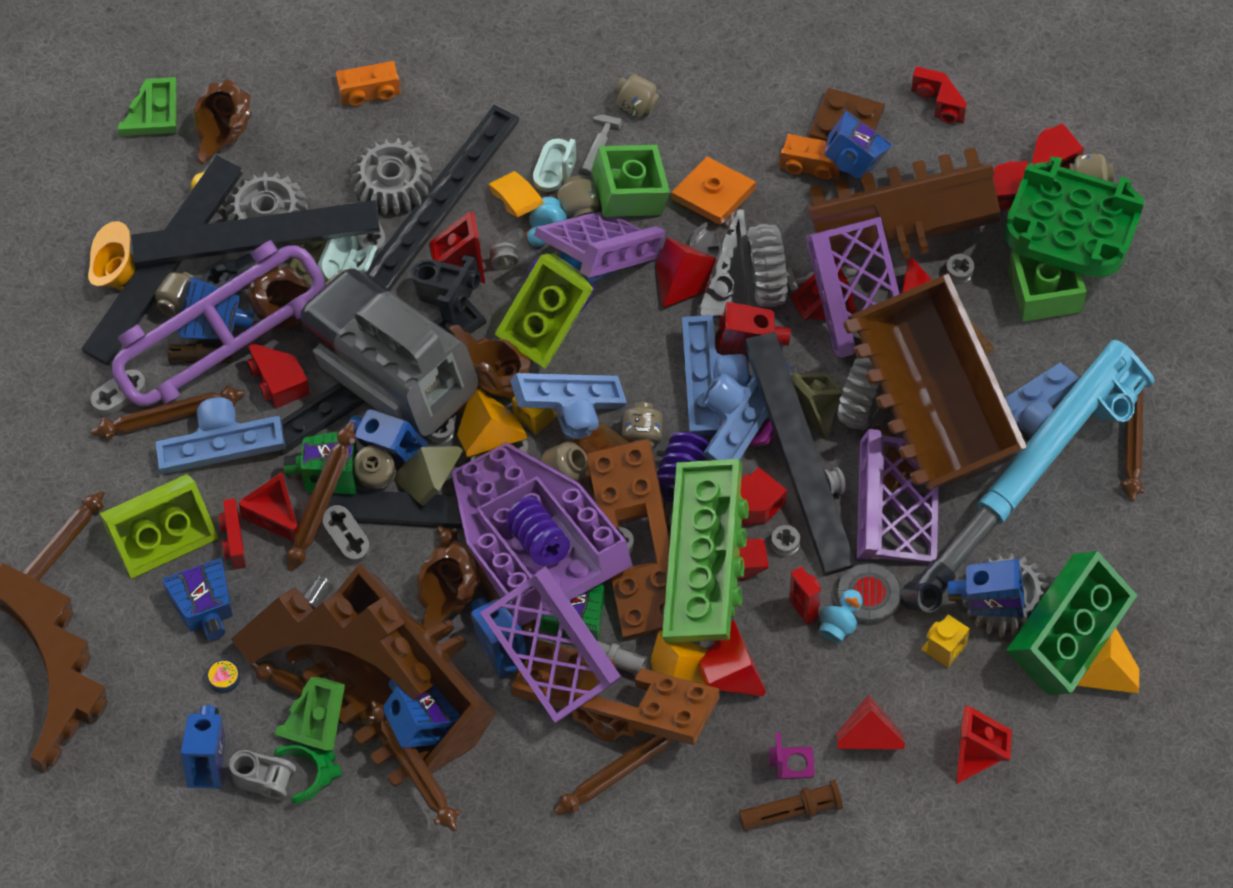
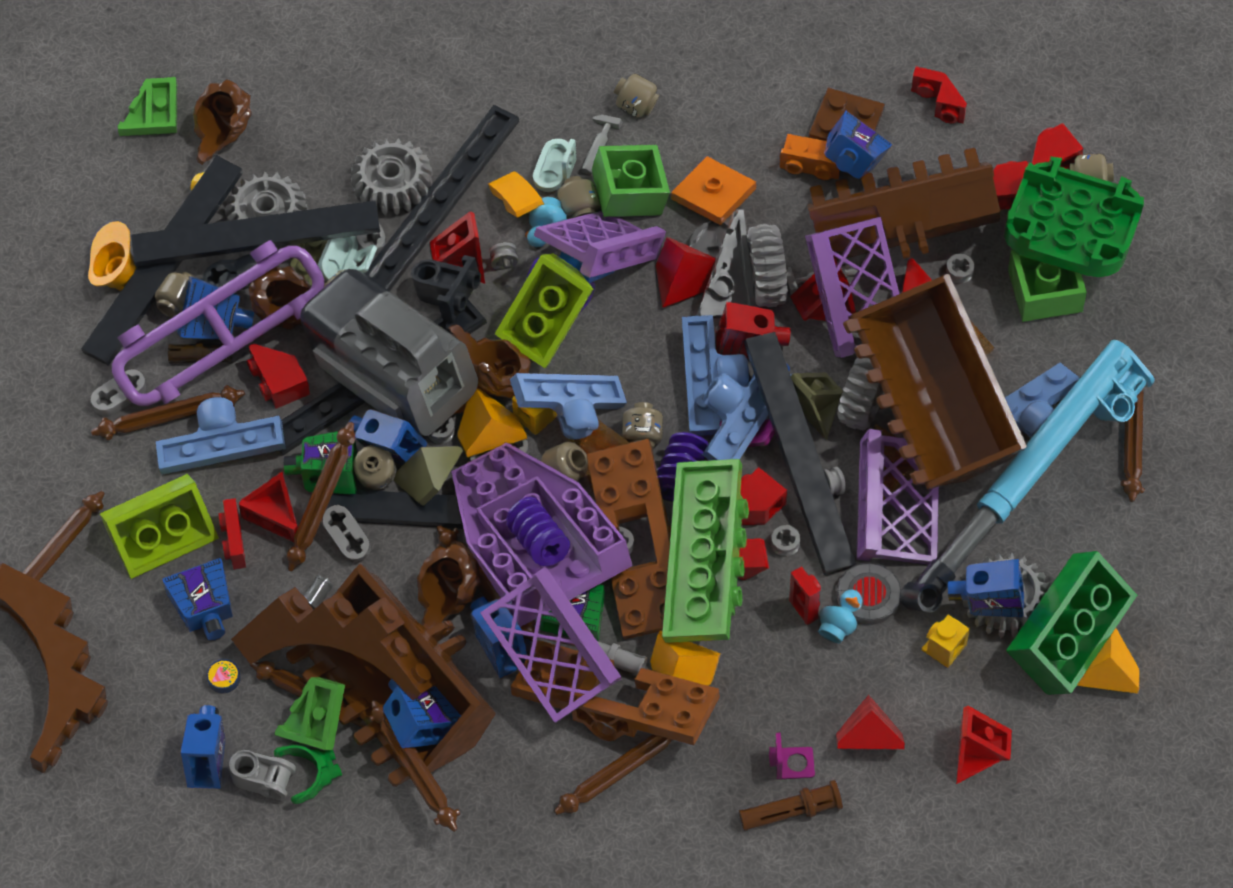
orange bracket [336,61,401,106] -> none
red slope [698,619,766,697] -> none

